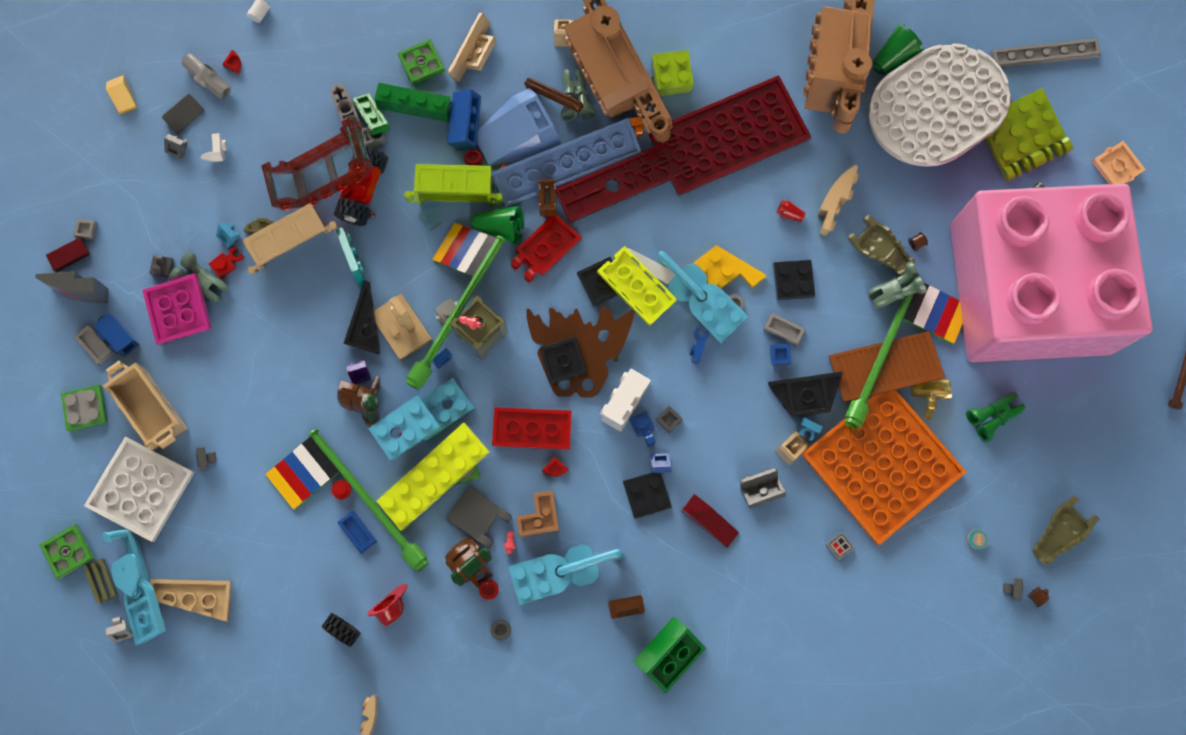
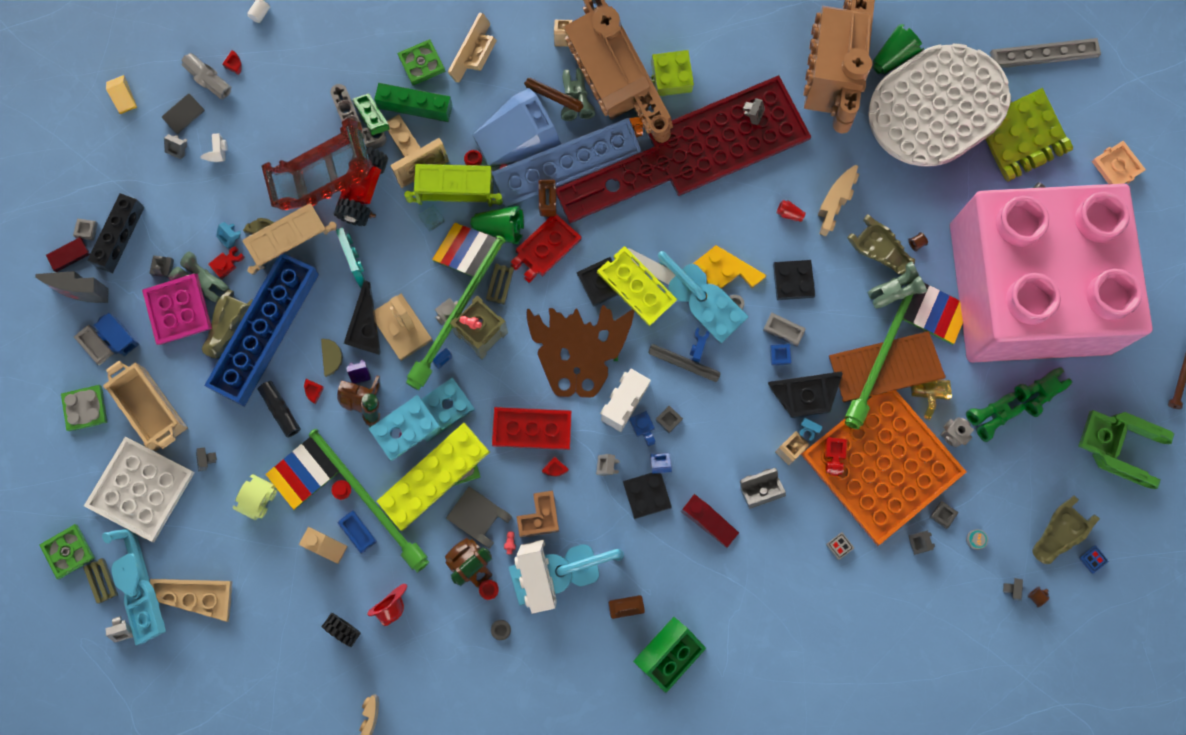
blue brick [447,89,481,150] -> none
black plate [540,336,588,385] -> none
none -> black brick [87,193,144,273]
none -> olive animal [202,289,253,358]
none -> blue brick [204,253,319,407]
none -> yellowish green brick [233,474,277,520]
none -> black axle [257,381,301,438]
none -> tan slope [299,527,348,564]
none -> red tile [304,379,324,404]
none -> olive tile [321,339,343,377]
none -> tan piece [387,114,449,188]
none -> olive tile [486,264,514,305]
none -> white wedge [515,540,557,614]
none -> light grey tile [596,454,620,476]
none -> dark grey axle [648,344,721,382]
none -> dark grey tile [743,98,765,125]
none -> red plate [825,437,847,476]
none -> dark grey tile [909,530,935,555]
none -> dark grey tile [930,501,959,529]
none -> light grey brick [941,417,974,448]
none -> green piece [1014,367,1072,417]
none -> bright green plate [1078,410,1175,489]
none -> blue tile [1079,545,1109,574]

